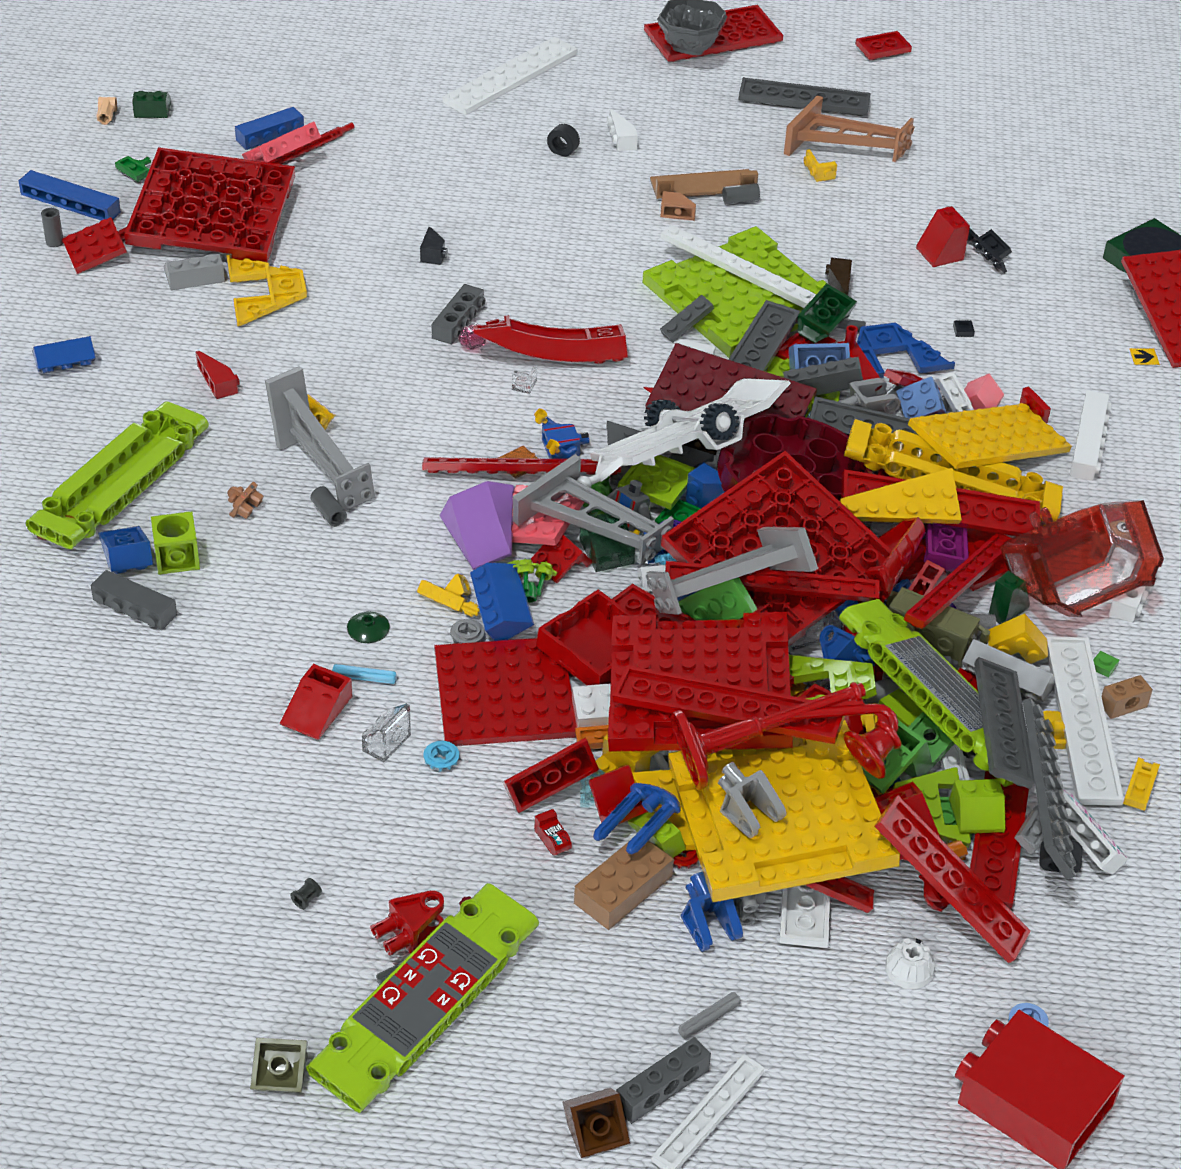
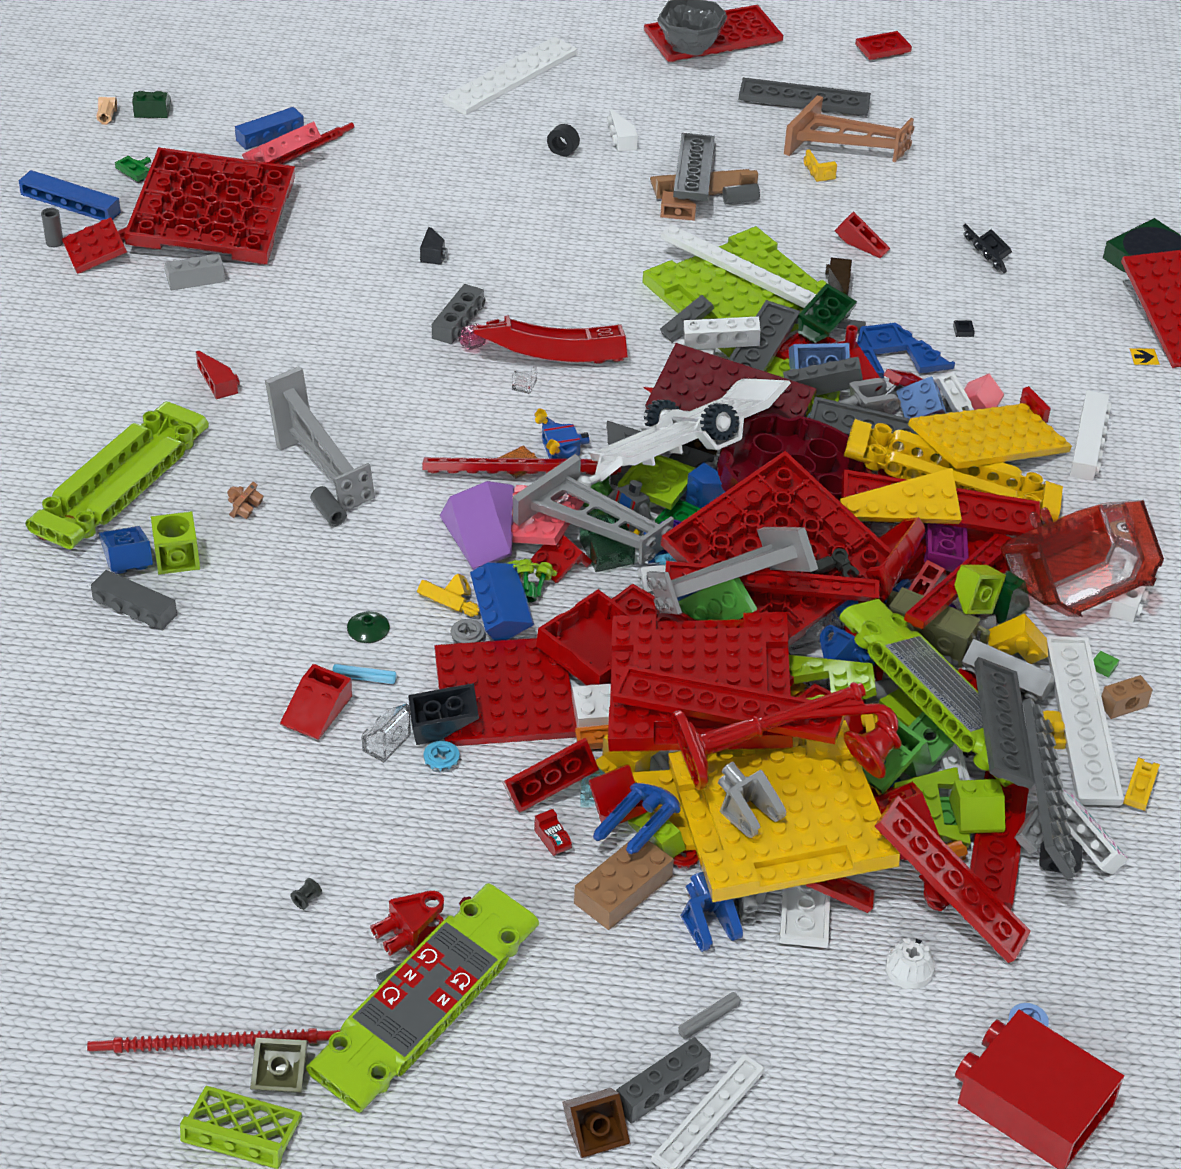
blue slope [32,336,96,374] -> none
yellow wing [226,255,307,327] -> none
yellow hips [307,394,336,430] -> none
red slope [916,206,970,268] -> none
none -> red hose [87,1028,340,1053]
none -> lime fence [180,1085,302,1169]
none -> black slope [408,683,479,745]
none -> dark grey plate [673,133,715,201]
none -> white brick [684,317,760,349]
none -> pearl dark grey bar [810,548,859,578]
none -> red slope [834,211,890,258]
none -> lime slope [954,565,1006,614]

